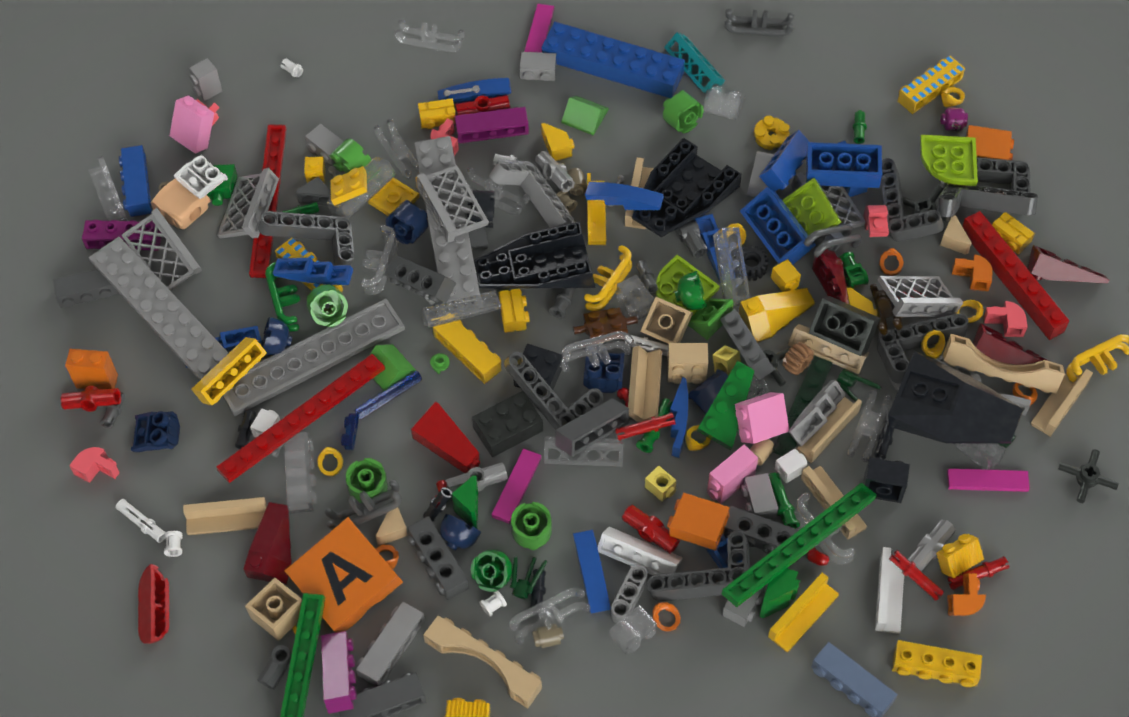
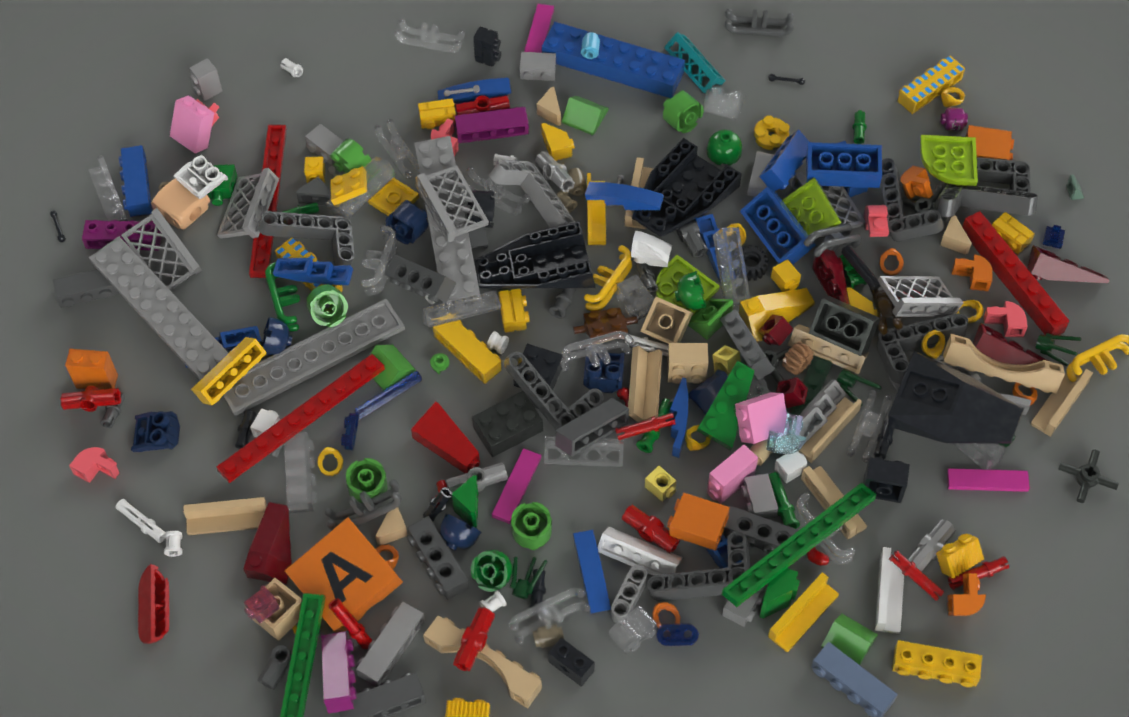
none -> black hinge [50,211,66,242]
none -> clear pink brick [244,585,280,624]
none -> red pin [328,598,373,650]
none -> red piece [453,607,495,671]
none -> black brick [473,27,502,67]
none -> white wheel [487,331,509,354]
none -> tan slope [537,87,561,126]
none -> black brick [548,637,595,687]
none -> medium azure brick [581,32,600,59]
none -> white slope [631,230,672,267]
none -> clear blue plate [656,623,699,646]
none -> green cylinder [707,129,742,166]
none -> dark red brick [759,314,794,346]
none -> clear light blue brick [766,413,807,454]
none -> black hinge [769,74,805,85]
none -> dark red brick [776,377,808,408]
none -> bright green slope [821,613,878,665]
none -> black axle [841,245,880,291]
none -> orange brick [900,166,933,199]
none -> dark green plant [1035,333,1082,366]
none -> clear blue tile [1043,225,1065,249]
none -> sand green slope [1066,175,1084,200]

